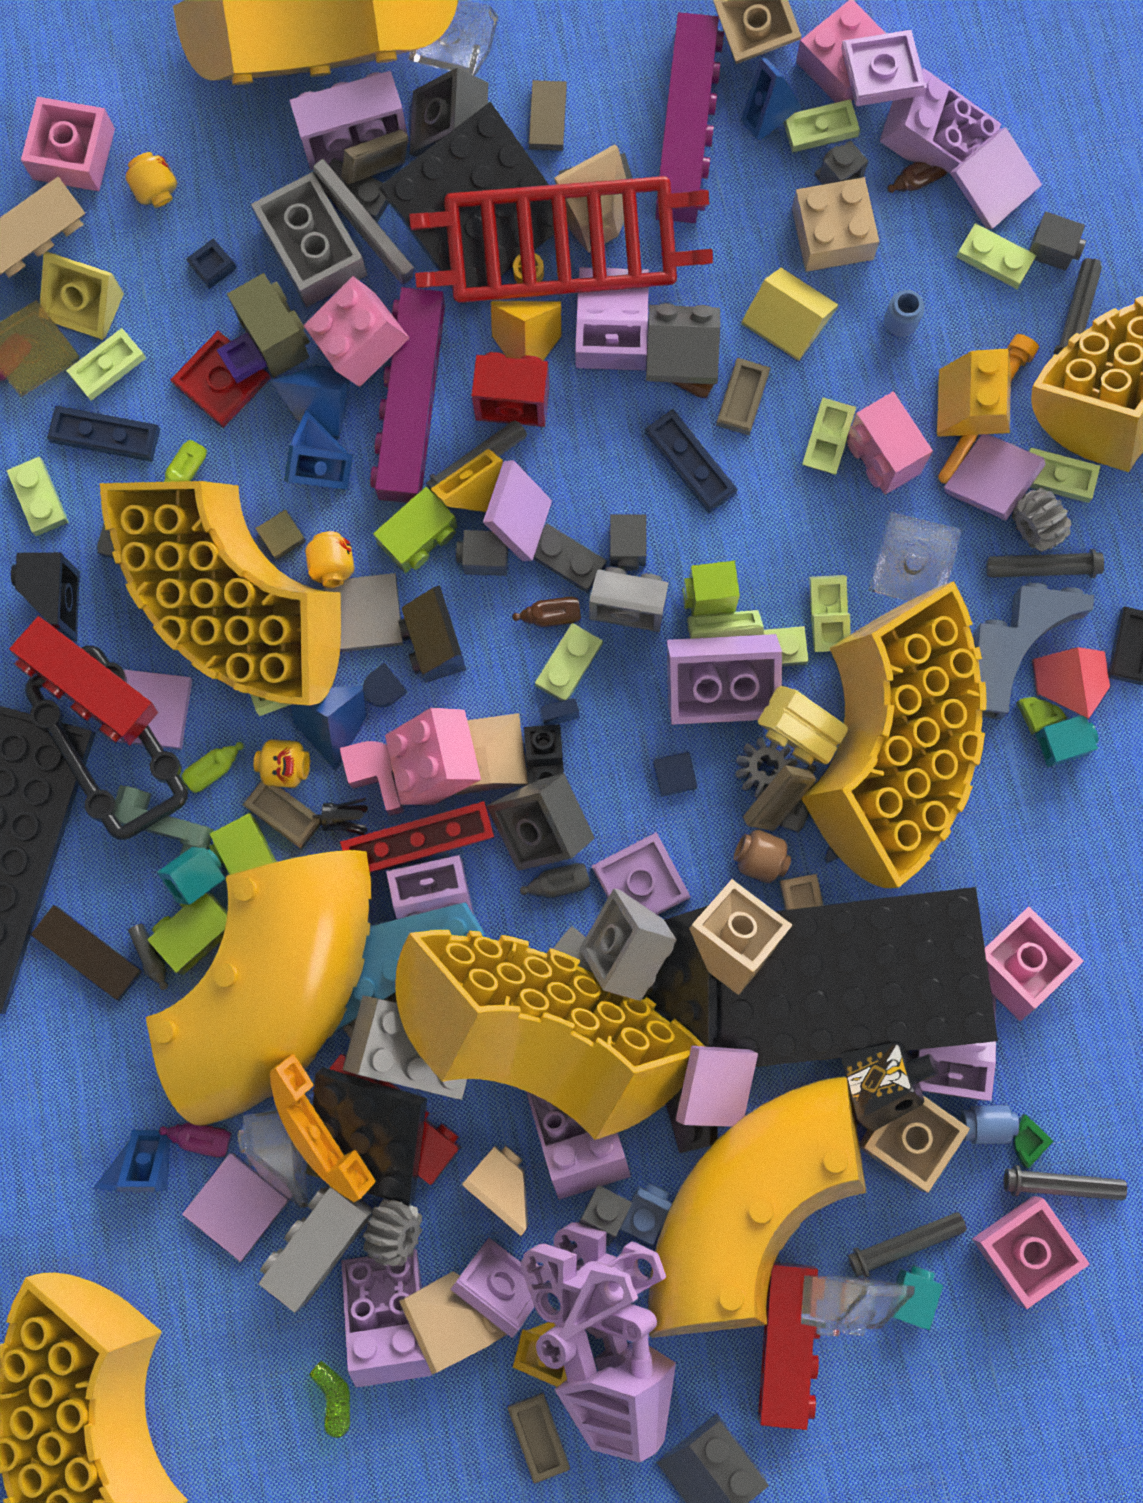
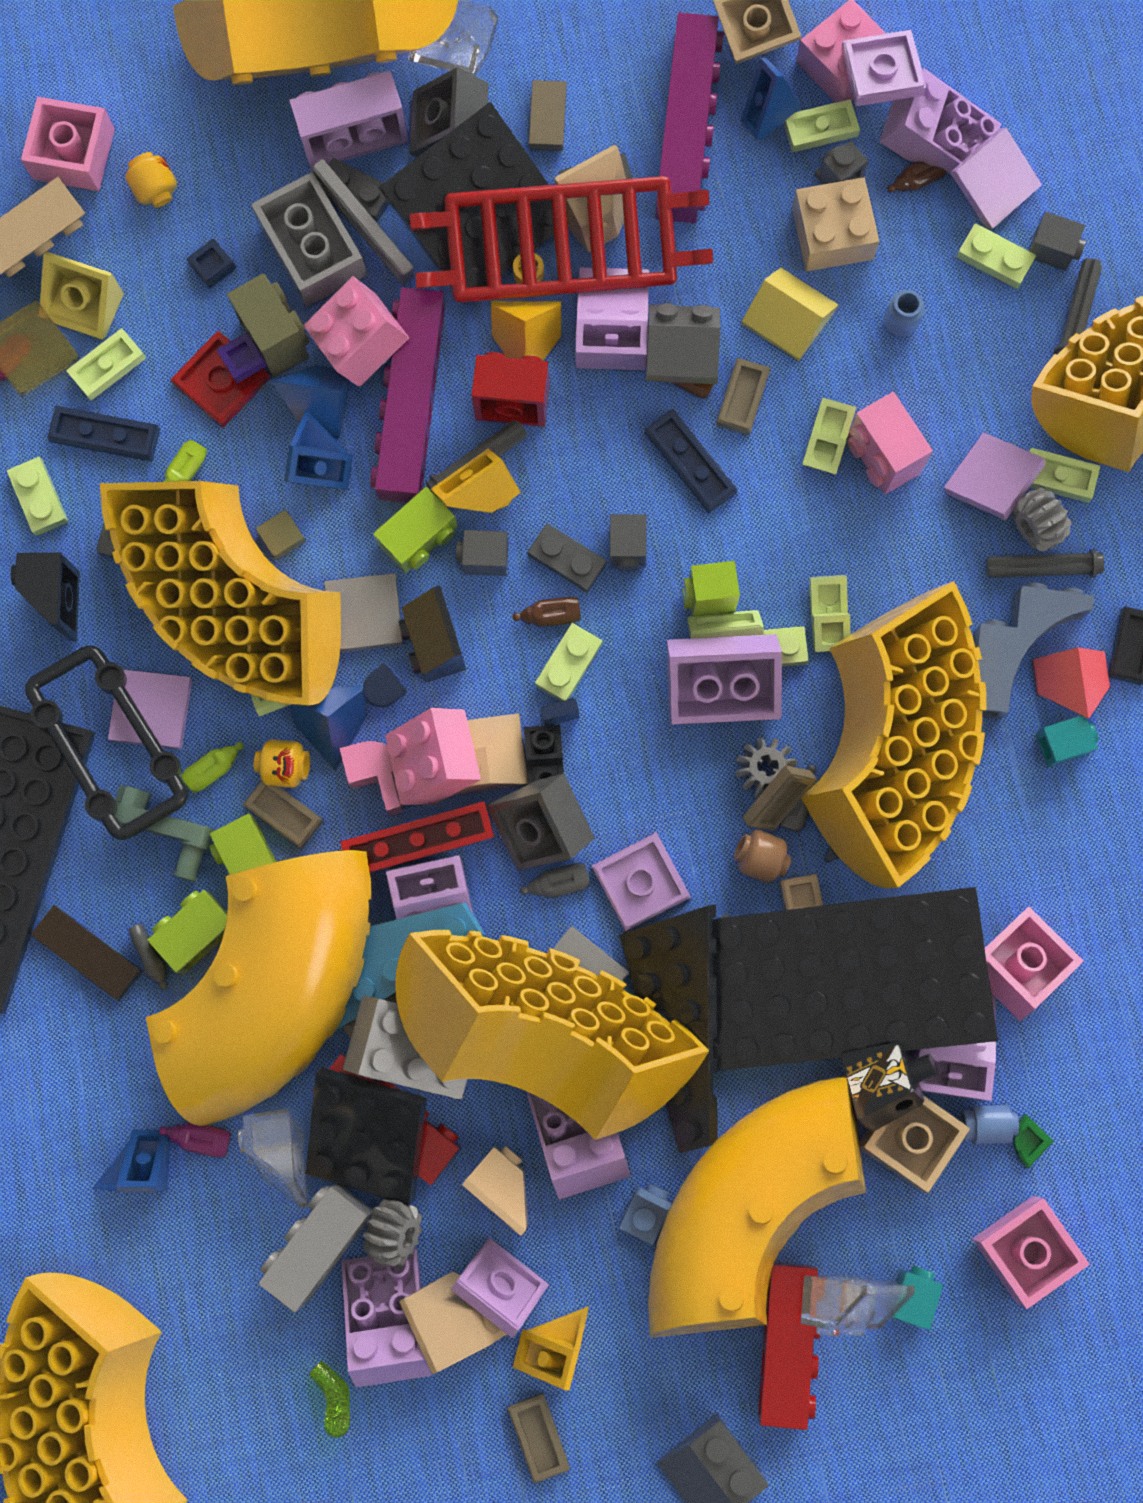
red brick [9,616,159,746] -> none
teal brick [157,847,225,905] -> none
lavender tile [182,1153,290,1262] -> none
light orange slope [270,1054,376,1202] -> none
yellow head [305,531,355,588] -> none
black piece [312,797,368,835] -> none
dark tan tile [341,129,409,184] -> none
lavender tile [483,460,552,561] -> none
lavender piece [520,1222,676,1463] -> none
dark grey brick [578,1185,632,1247] -> none
light grey slope [580,888,677,1001] -> none
light grey slope [589,567,669,632] -> none
dark blue tile [653,752,697,797] -> none
lavender tile [676,1046,758,1127] -> none
tan slope [690,879,792,995] -> none
light yellow brick [758,686,849,765] -> none
dark grey axle [848,1212,967,1278] -> none
clear slope [868,512,962,601] -> none
yellow slope [937,349,1011,437] -> none
light orange piece [938,334,1039,484] -> none
dark grey axle [1003,1165,1127,1200] -> none
lime tile [1016,697,1067,735] -> none

